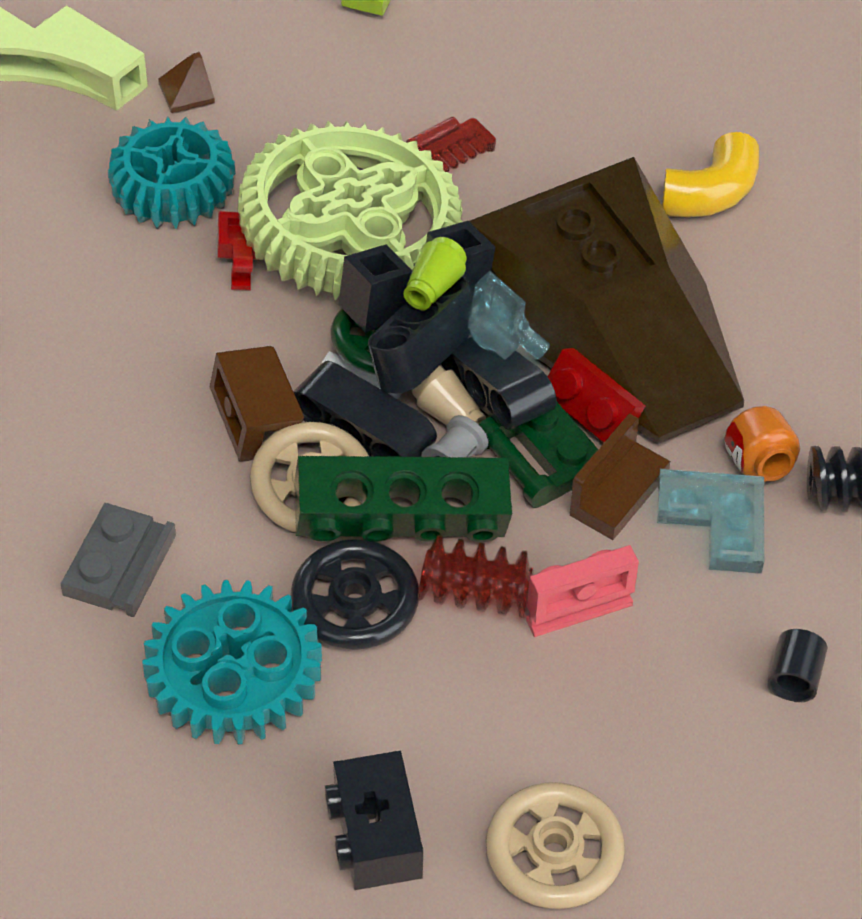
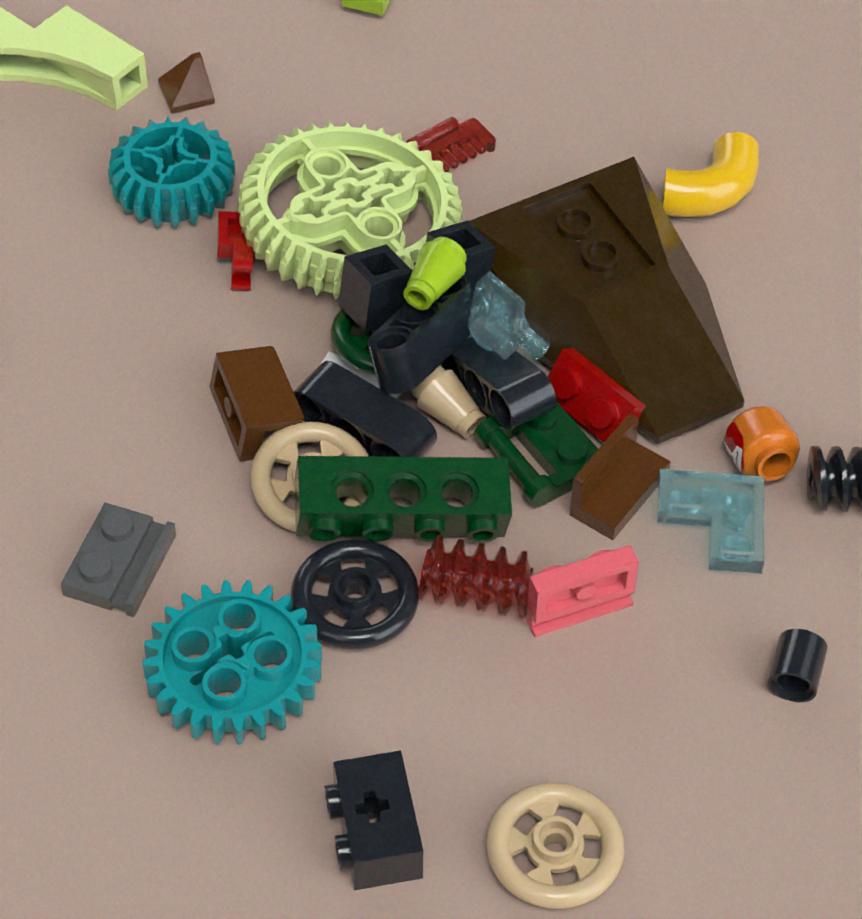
light grey bush [422,415,489,457] -> none

